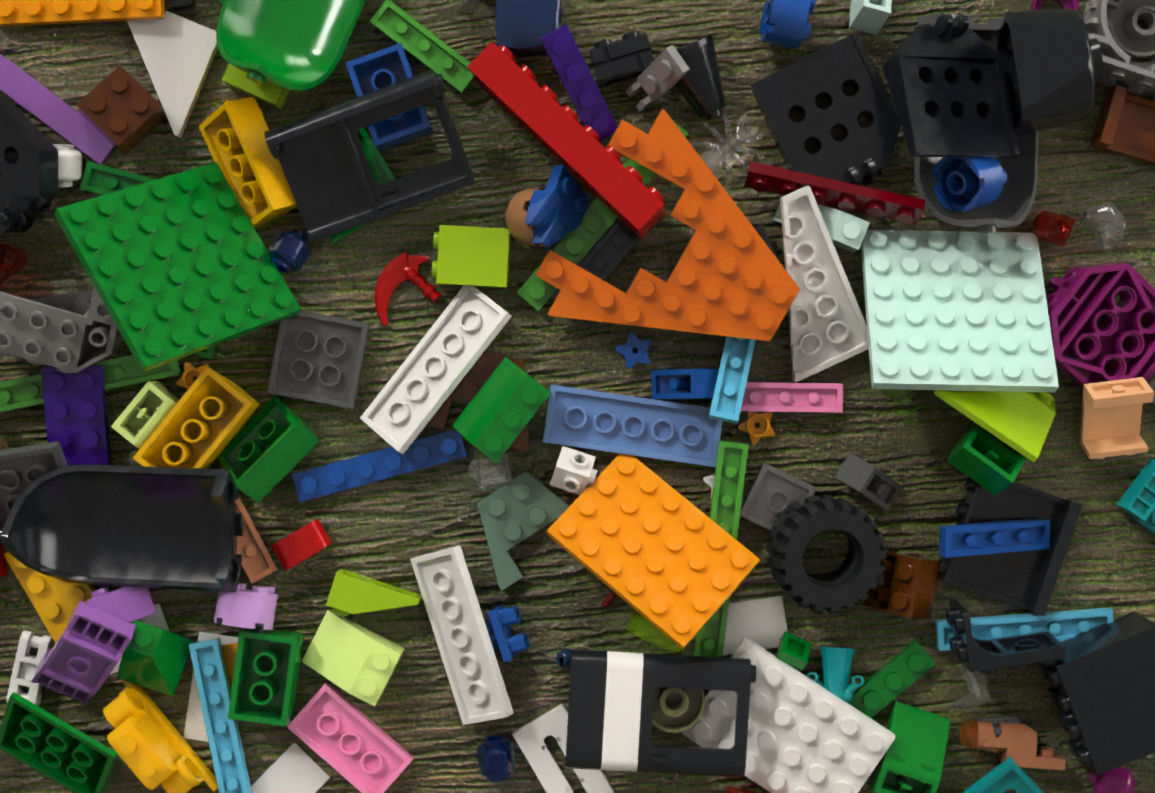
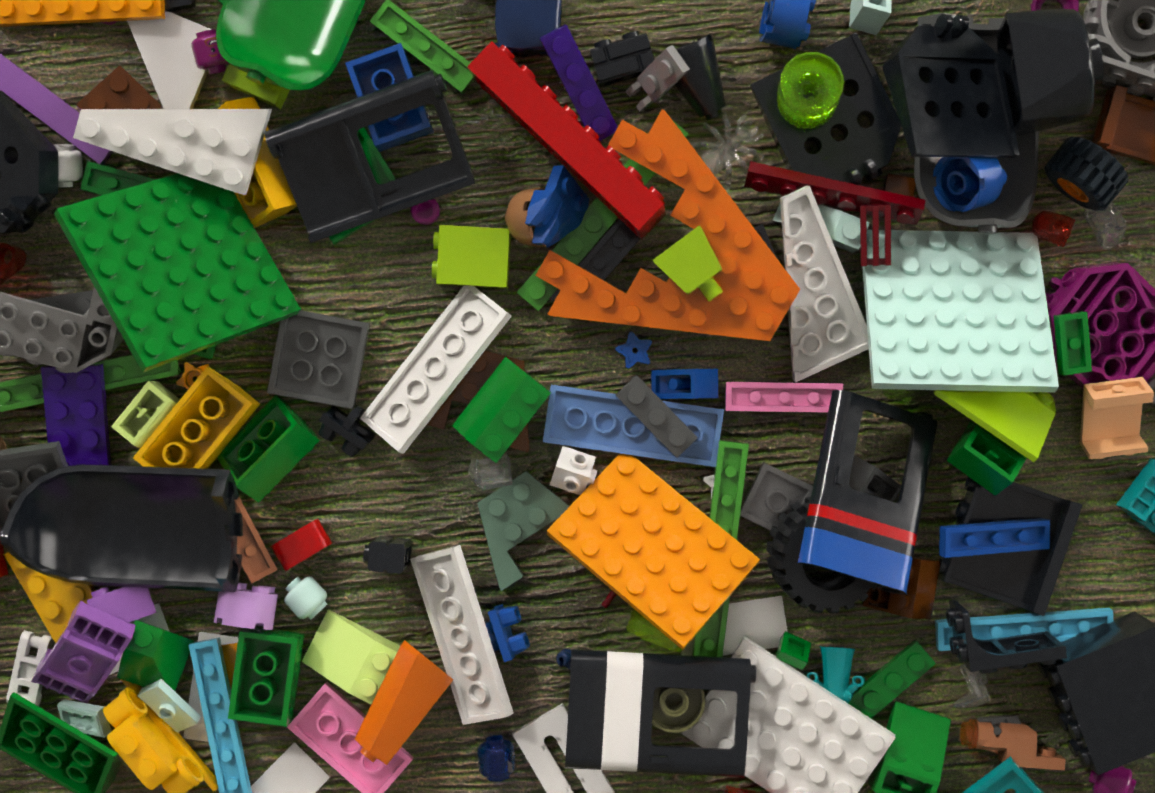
clear blue head [268,229,312,274] -> none
blue plate [292,429,468,502] -> none
lime slope [326,569,422,616] -> none
red piece [375,252,441,326] -> none
medium azure plate [708,336,756,424] -> none
light orange plate [738,411,775,445] -> none
none -> light aqua plate [57,699,112,738]
none -> white wing [73,109,272,195]
none -> light aqua plate [138,679,201,733]
none -> magenta head [191,29,229,75]
none -> light aqua head [284,577,327,620]
none -> black hips [318,405,376,457]
none -> orange slope [355,640,454,765]
none -> black brick [363,536,412,574]
none -> magenta tile [410,199,440,225]
none -> dark grey plate [616,375,698,458]
none -> lime torso [653,226,723,302]
none -> clear neon green wheel [777,52,844,128]
none -> black piece [798,390,938,595]
none -> dark red tile [860,204,891,266]
none -> reddish brown tile [883,173,916,197]
none -> black wheel [1044,136,1129,212]
none -> green plate [1054,311,1092,376]

